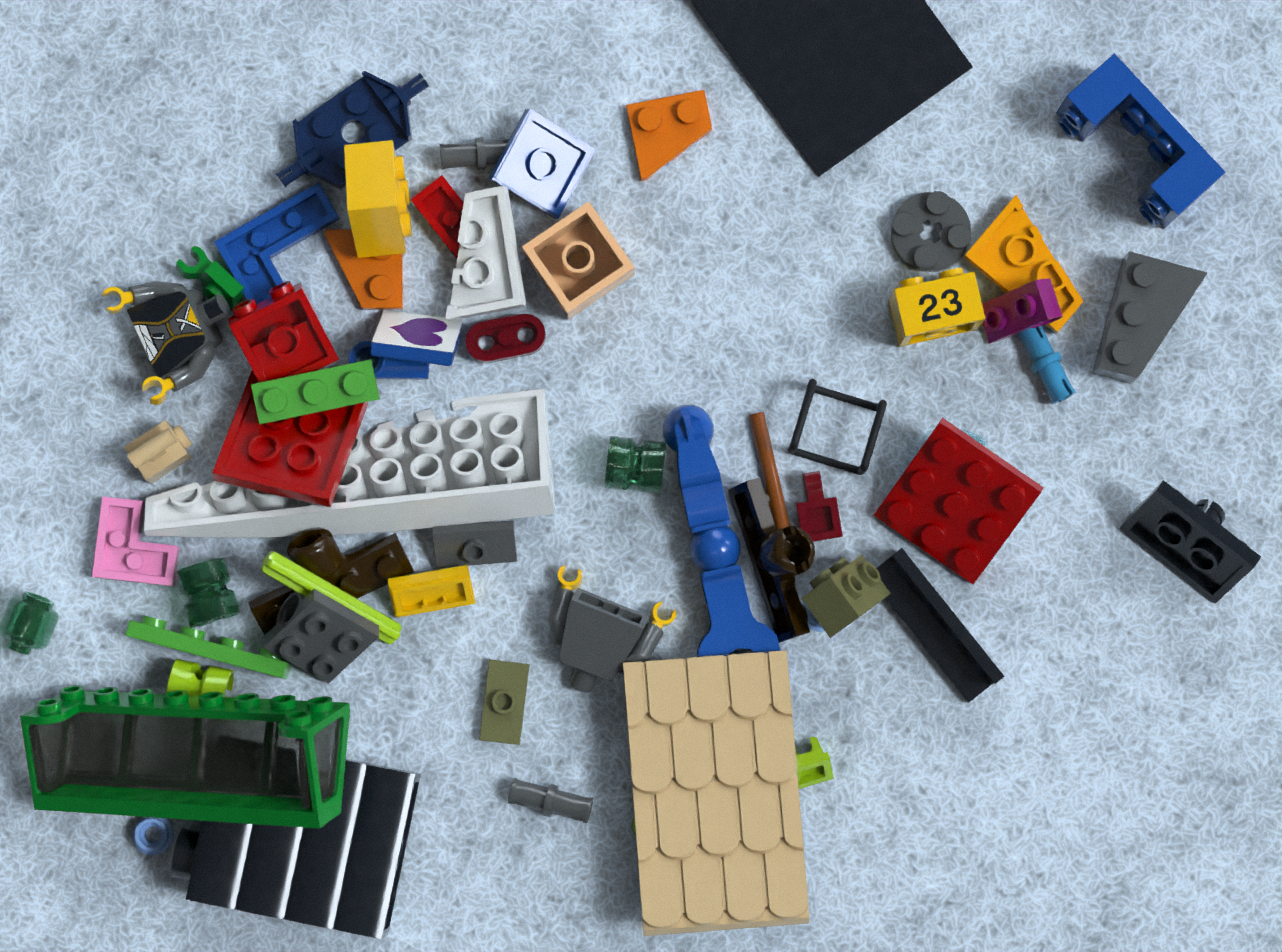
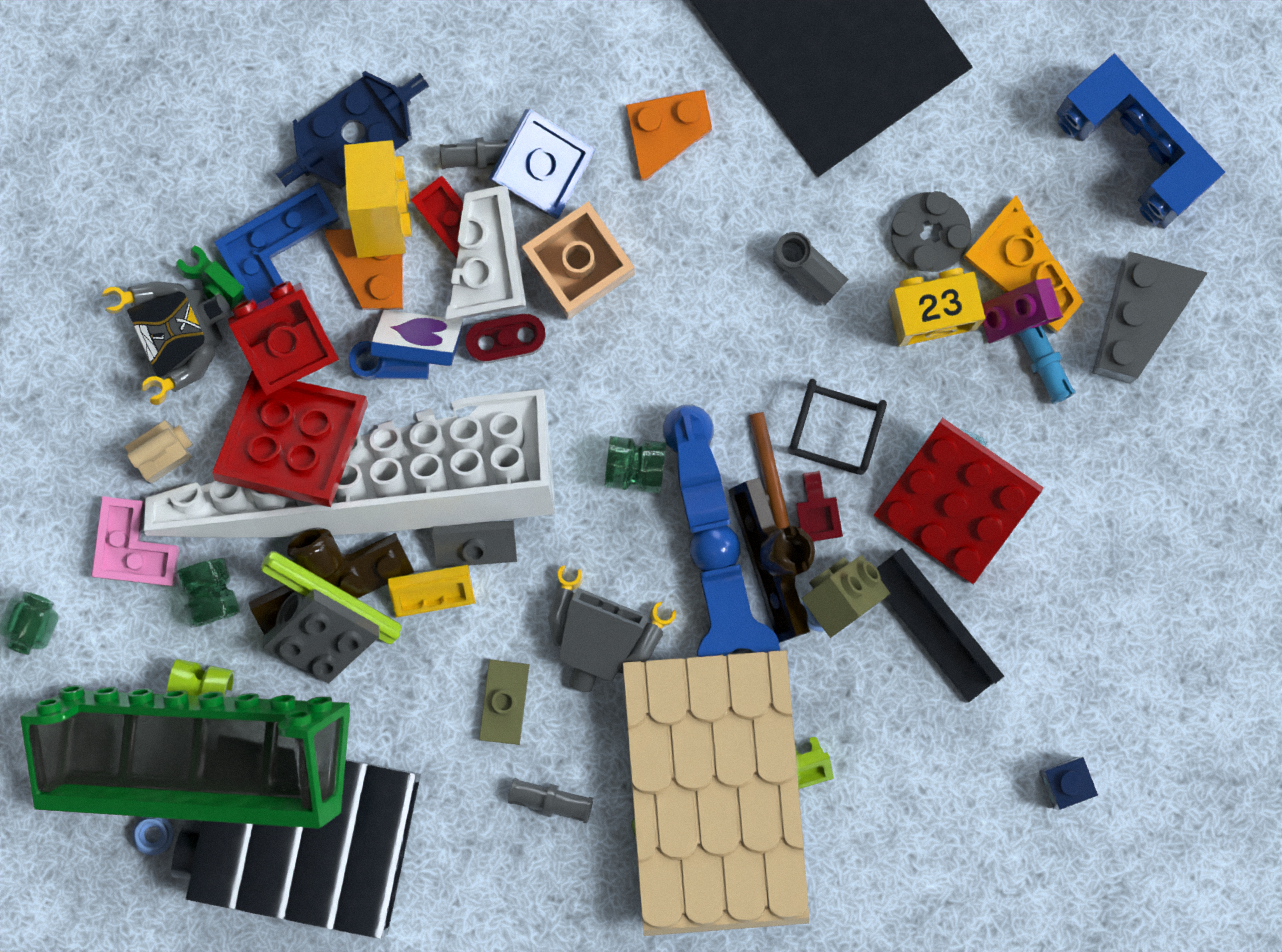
bright green plate [125,615,291,679] -> none
bright green plate [251,359,380,425] -> none
black plate [1119,480,1261,604] -> none
none -> dark grey piece [773,232,849,306]
none -> dark blue brick [1039,757,1098,810]

